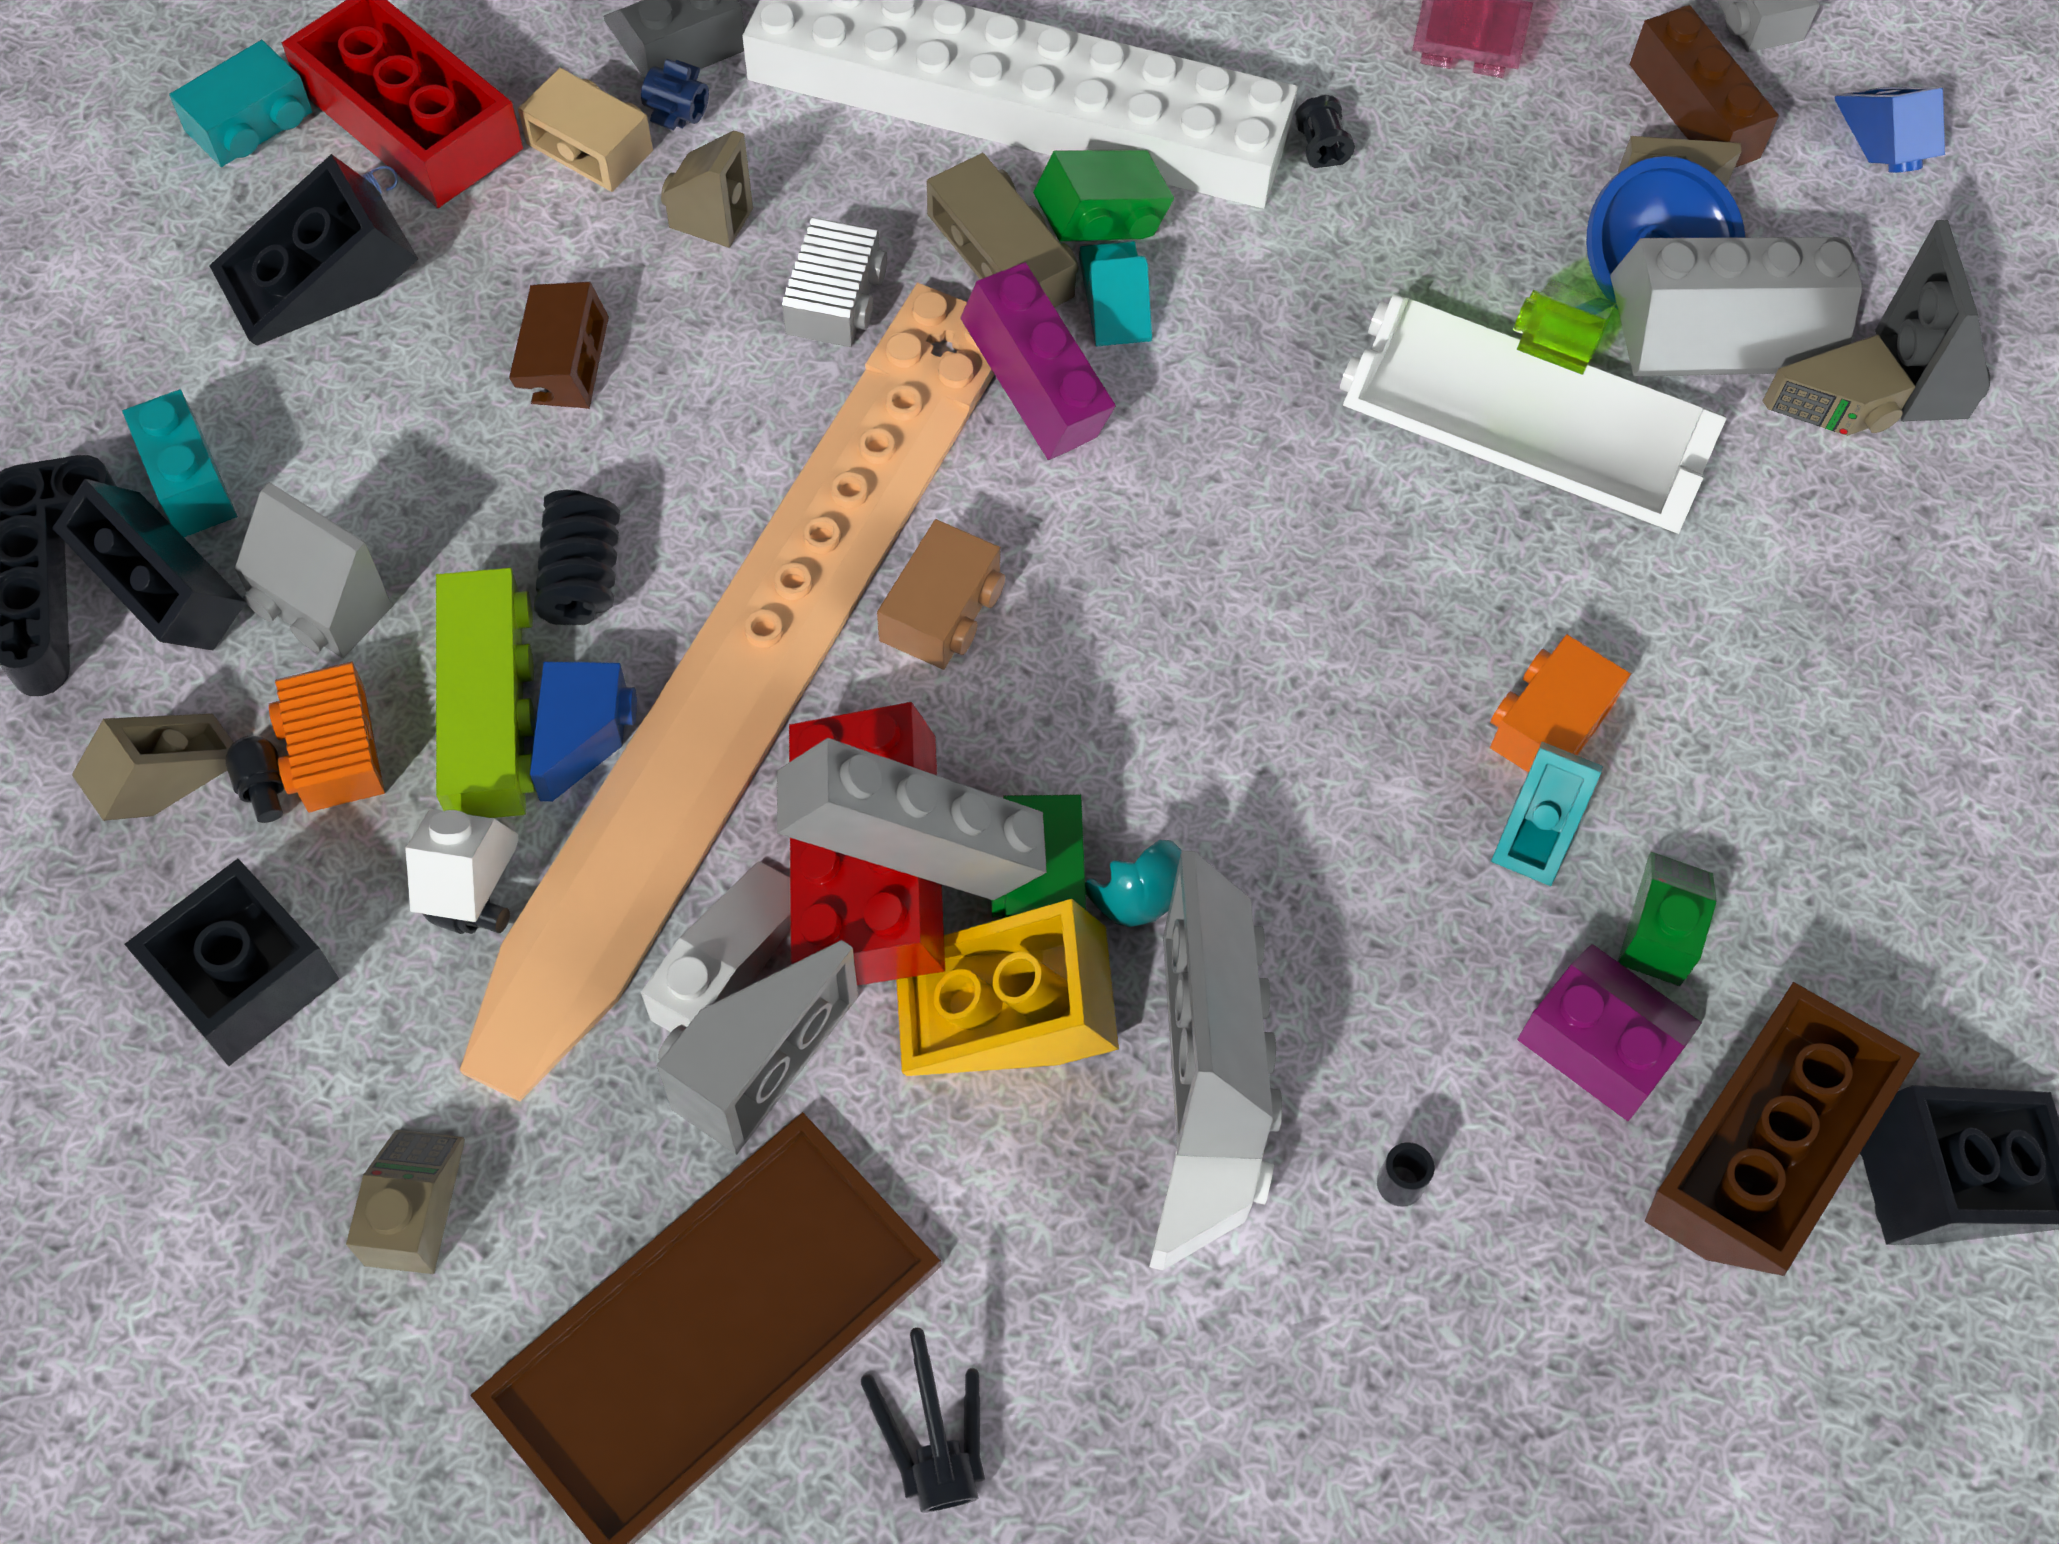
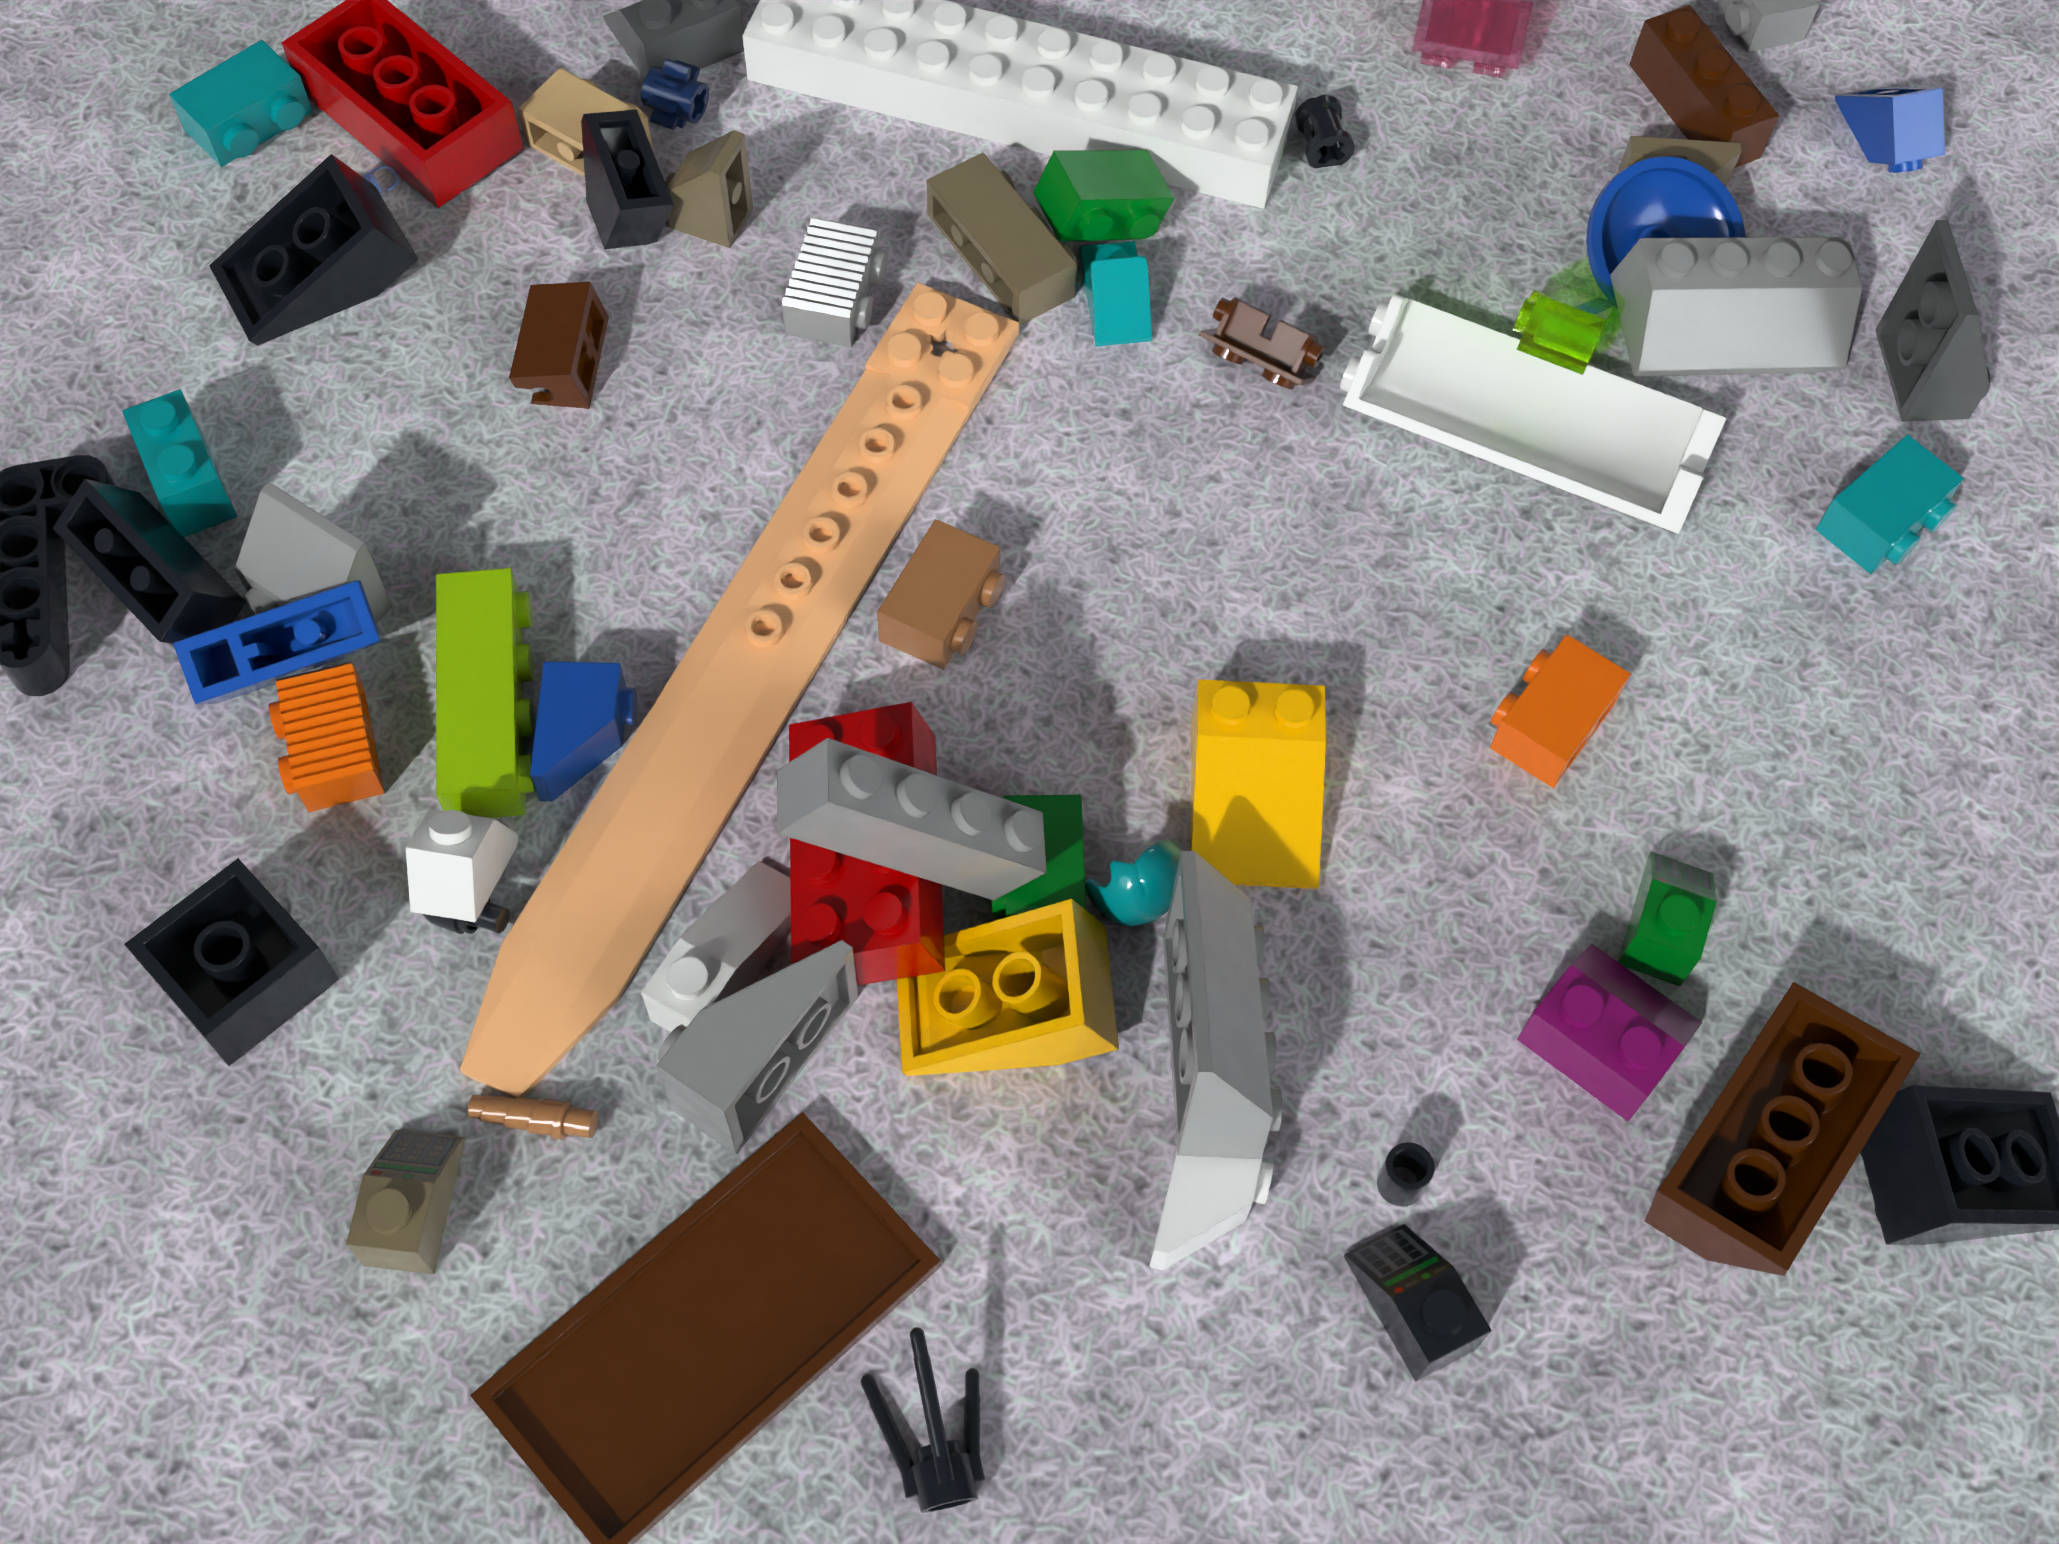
dark tan slope [72,713,234,821] -> none
black cylinder [226,736,284,823] -> none
black piece [534,489,620,625] -> none
magenta brick [960,262,1116,460] -> none
teal slope [1491,742,1603,886] -> none
dark tan slope [1762,335,1915,436] -> none
none -> blue slope [173,580,382,704]
none -> medium nougat animal [468,1094,598,1140]
none -> black slope [581,110,674,250]
none -> yellow slope [1190,679,1326,889]
none -> hinge [1199,297,1325,389]
none -> black slope [1343,1224,1492,1382]
none -> teal brick [1815,434,1965,574]

